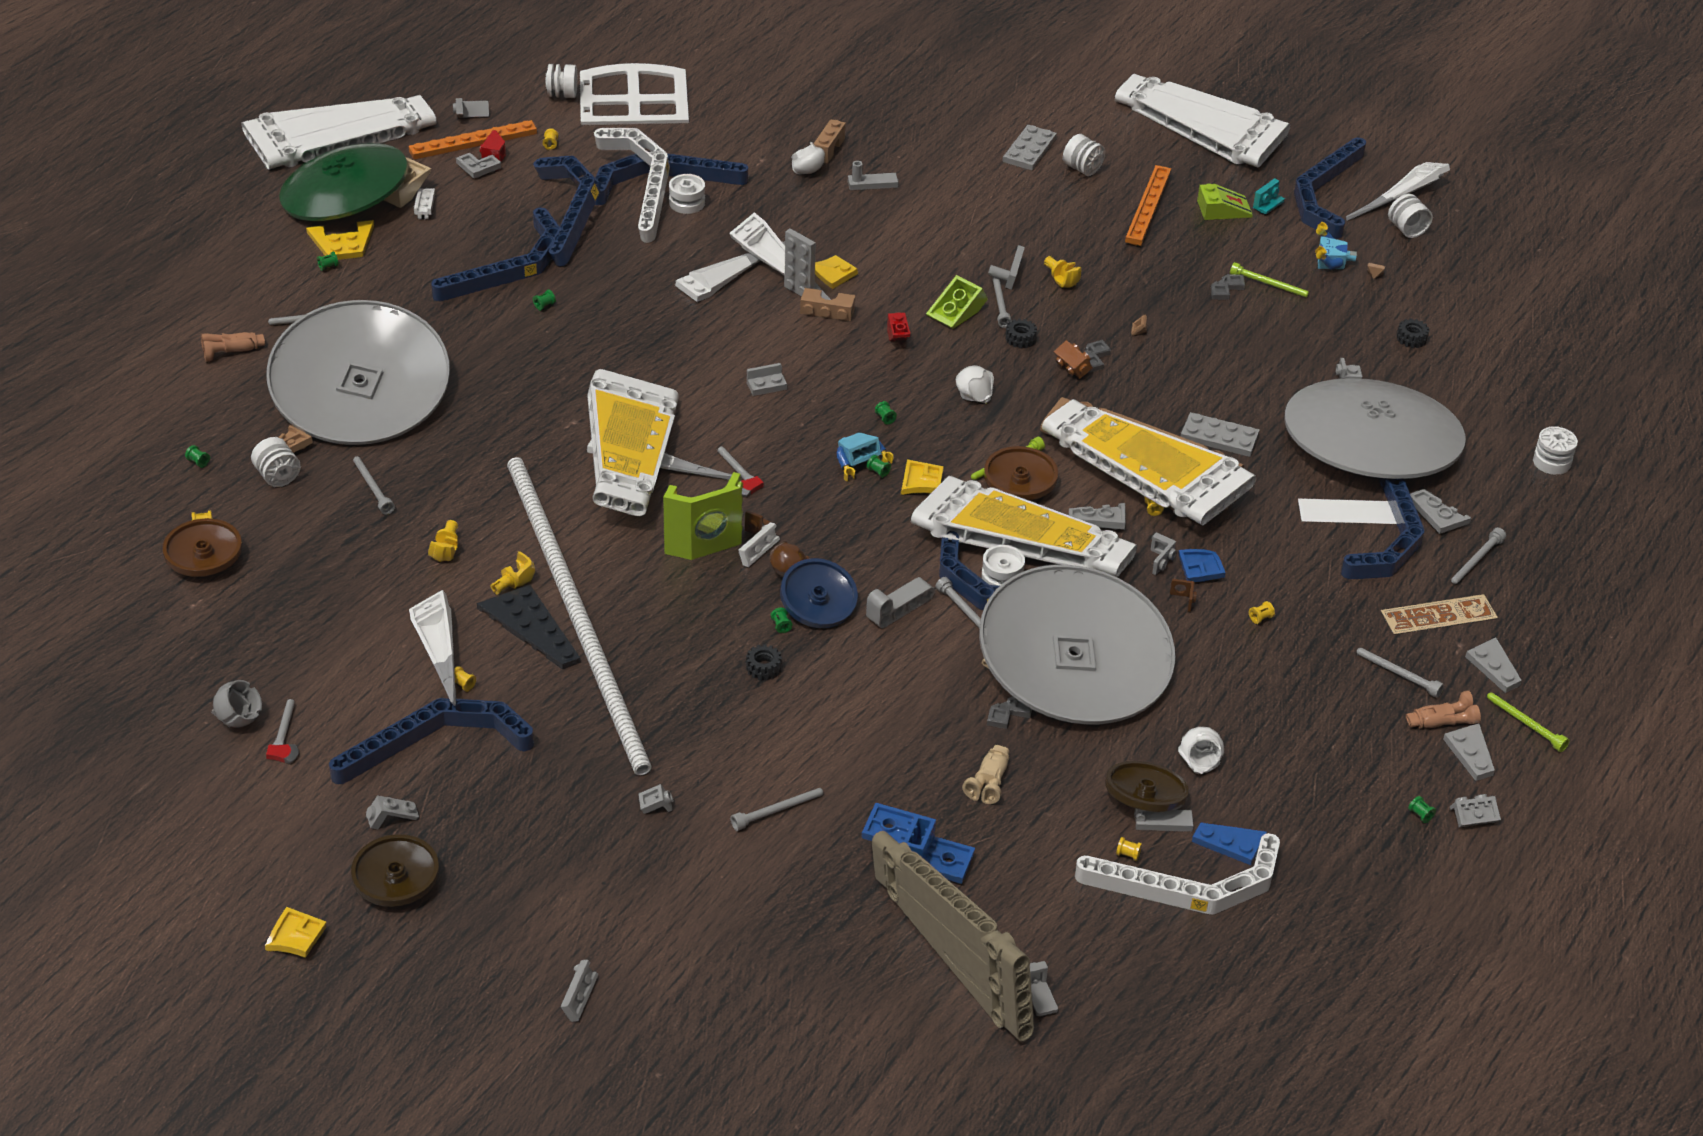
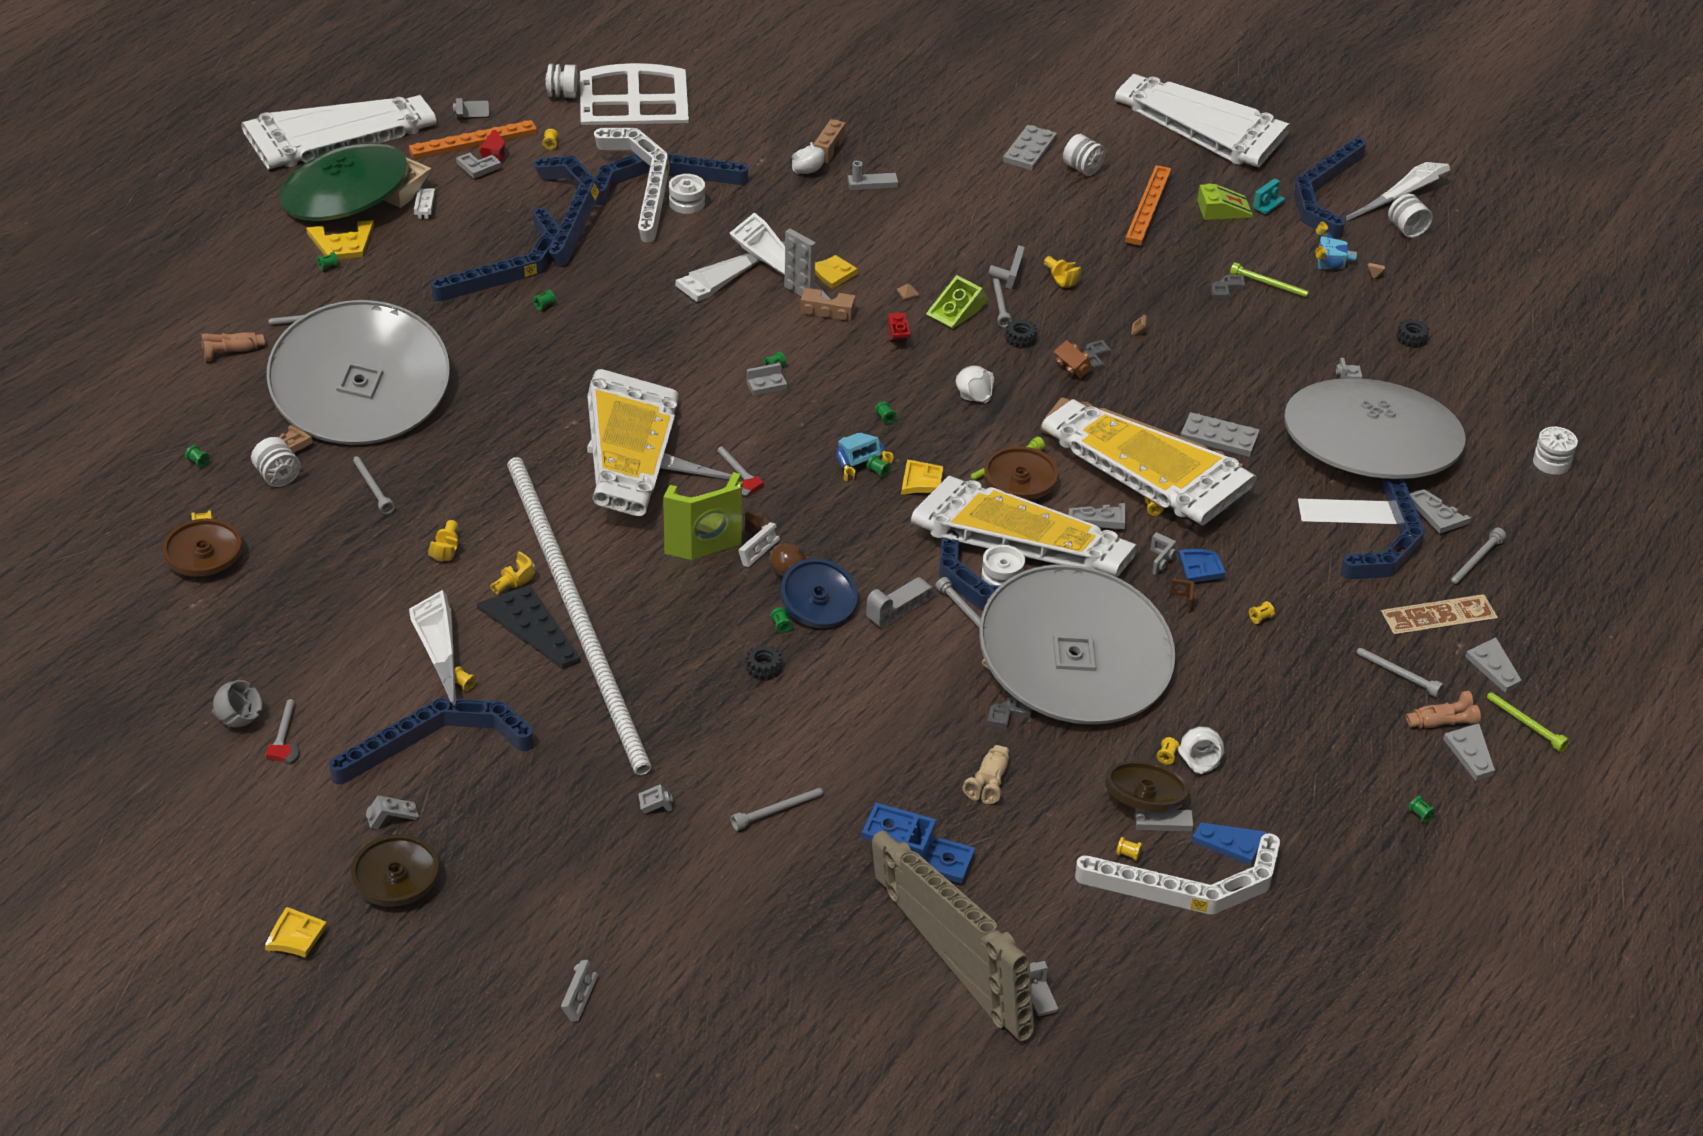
light grey bracket [1450,794,1501,827] -> none
none -> green bush [763,351,786,367]
none -> medium nougat slope [897,283,920,300]
none -> yellow bush [1157,737,1180,765]

